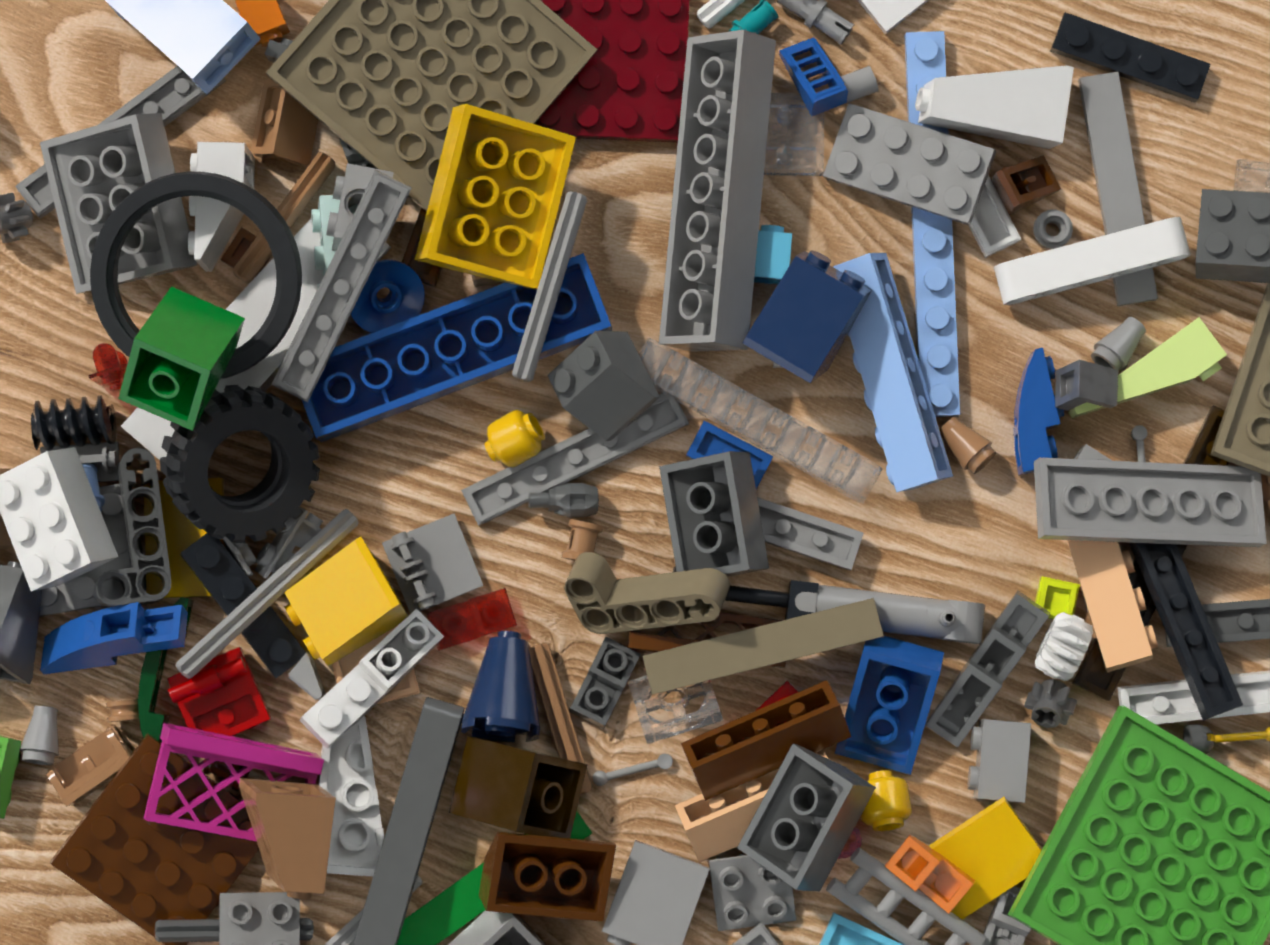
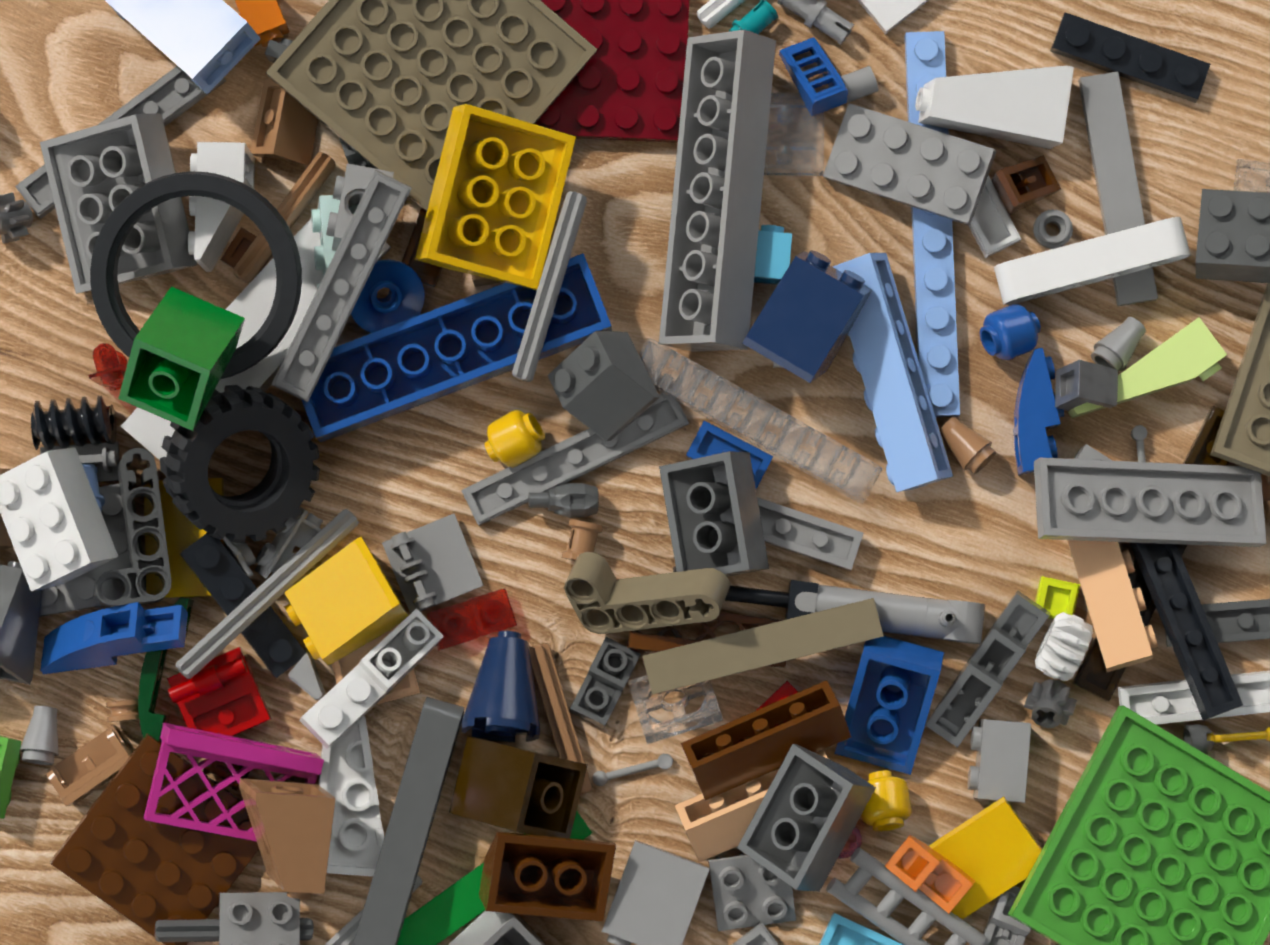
none -> blue head [980,304,1041,360]

